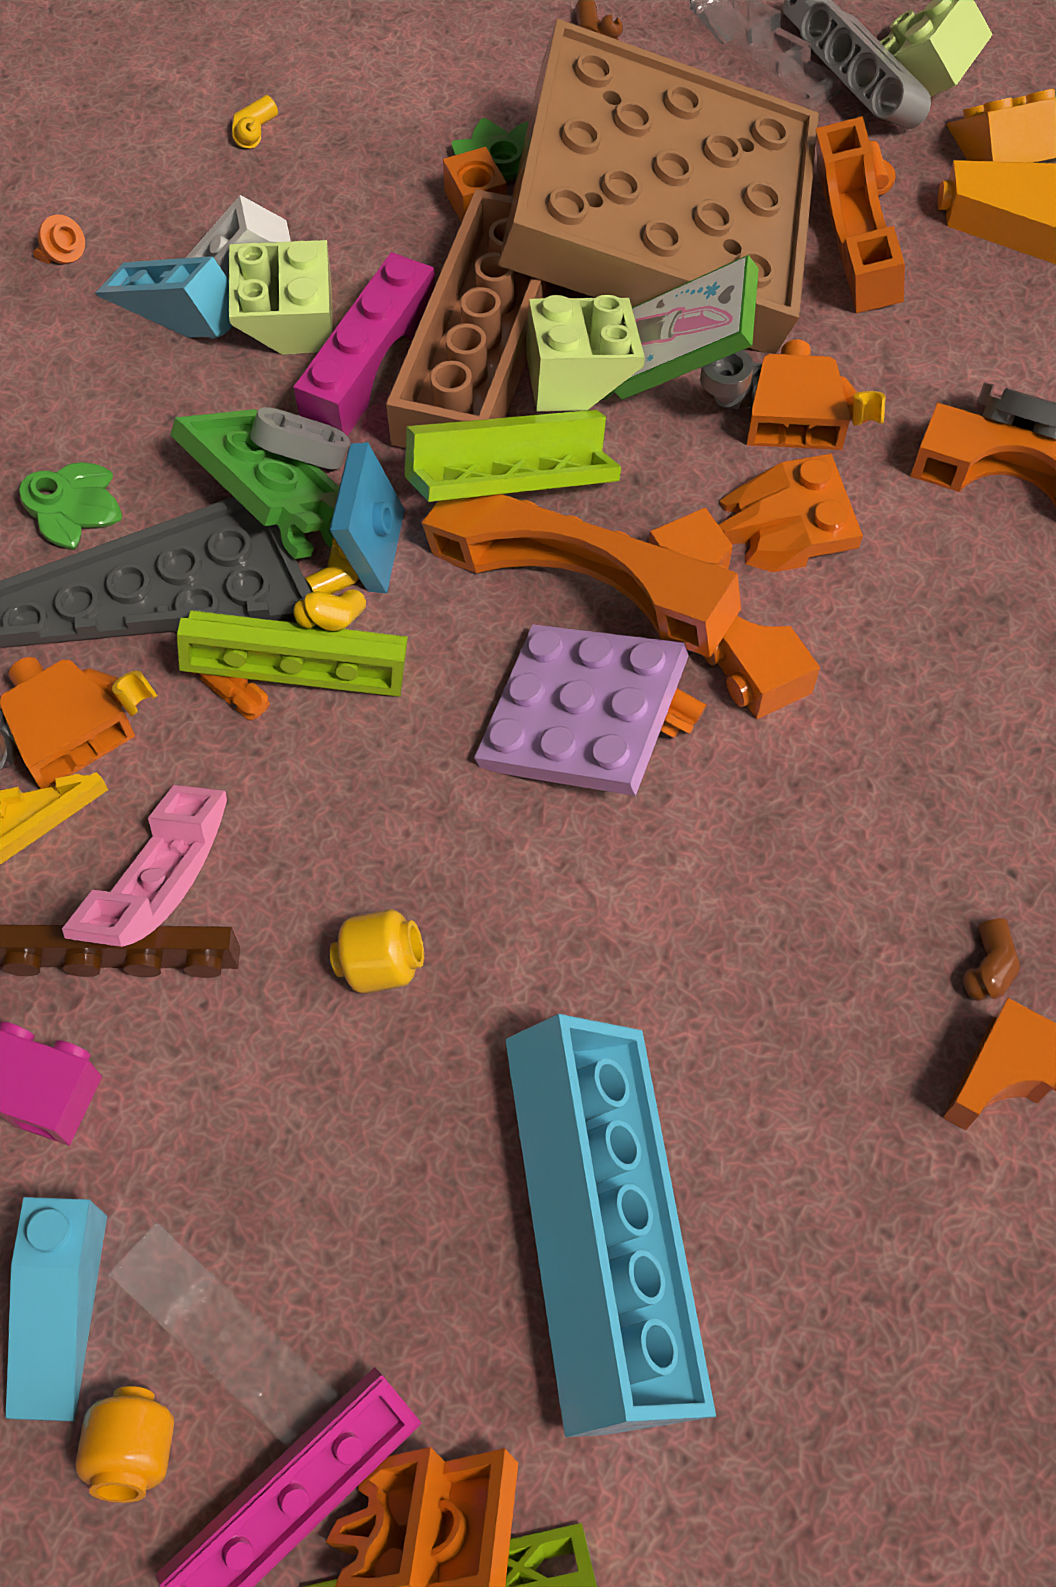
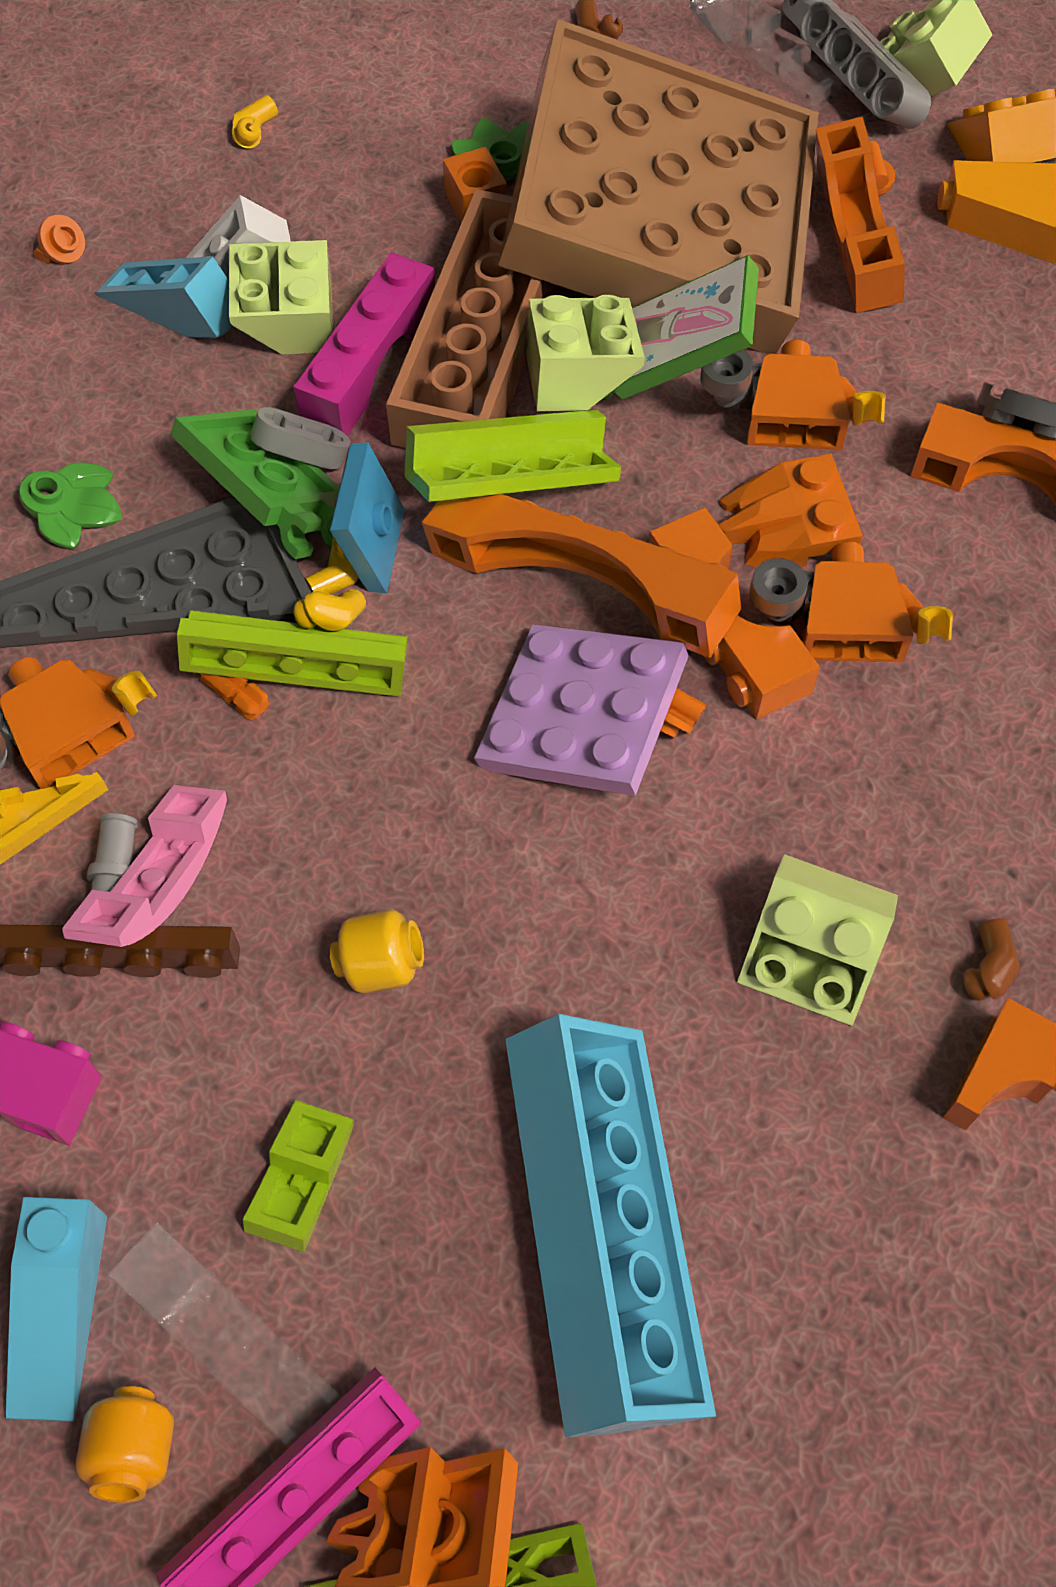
none -> light grey pin [87,813,138,892]
none -> lime slope [243,1100,354,1253]
none -> yellowish green slope [737,854,898,1026]
none -> orange torso [750,542,953,662]

